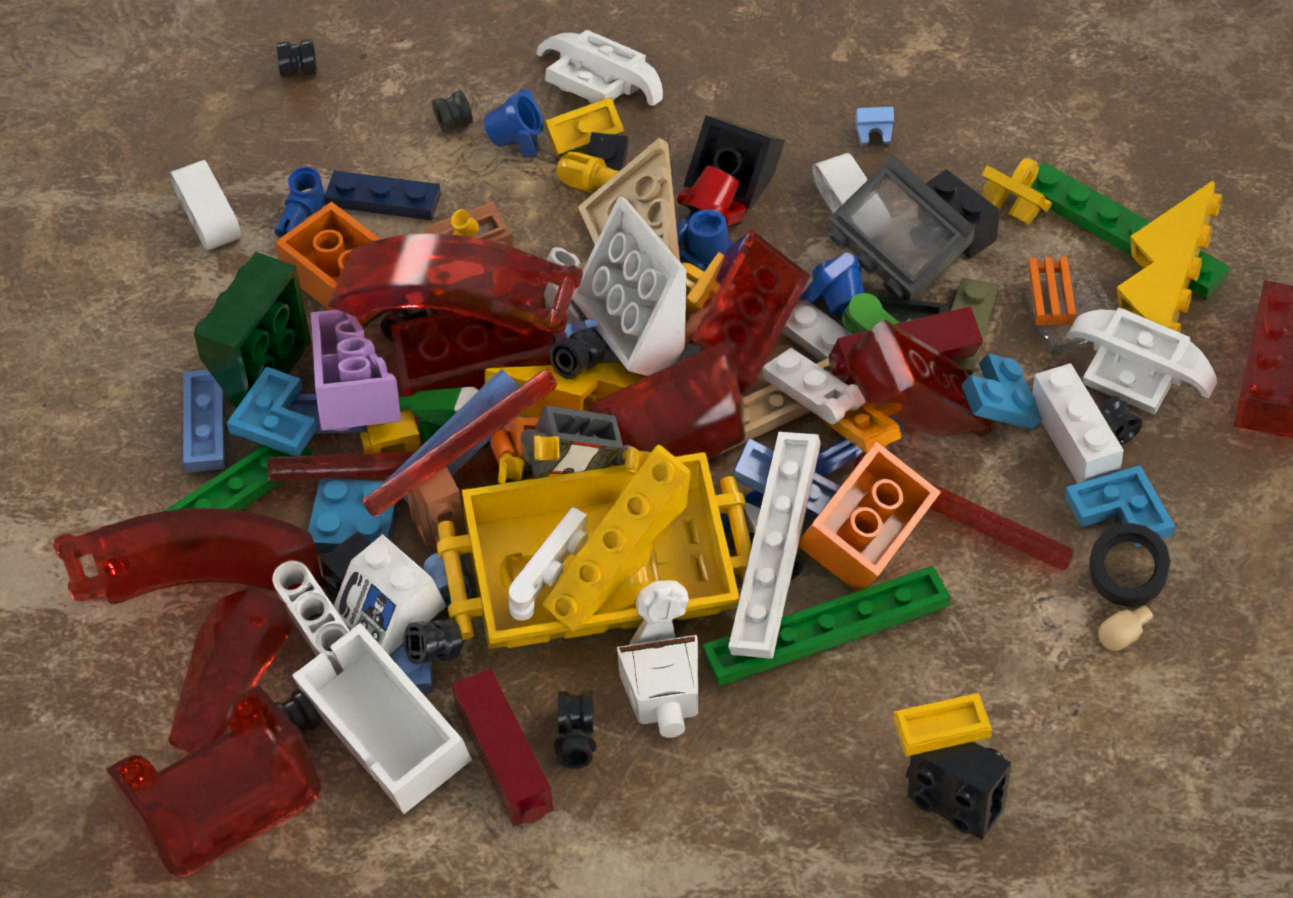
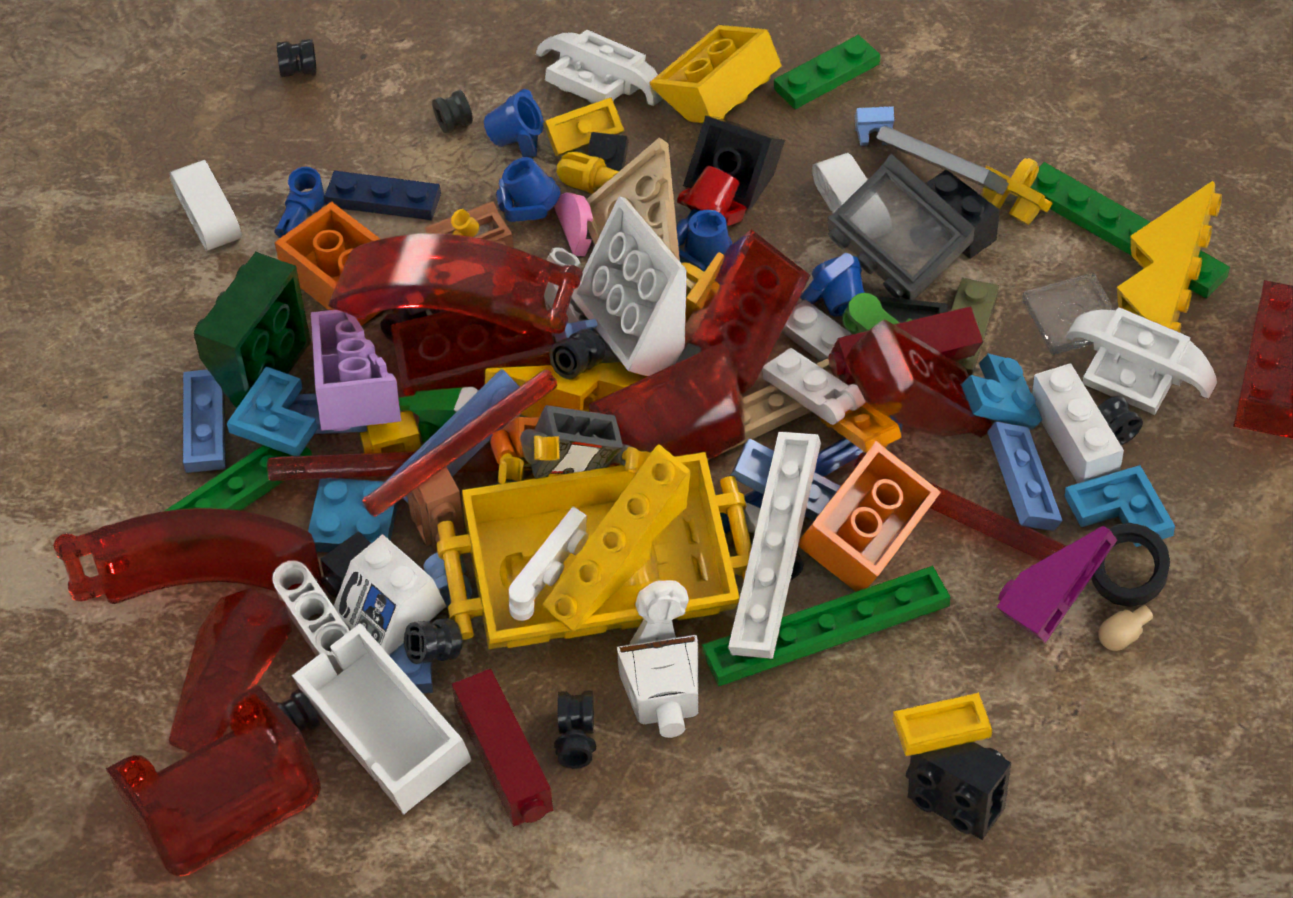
orange tile [1028,256,1076,326] -> none
none -> blue piece [496,157,560,222]
none -> bright pink tile [554,192,593,257]
none -> yellow slope [649,25,782,123]
none -> green plate [774,34,880,109]
none -> tile [876,126,1009,195]
none -> medium blue plate [988,422,1063,531]
none -> magenta slope [997,526,1117,643]

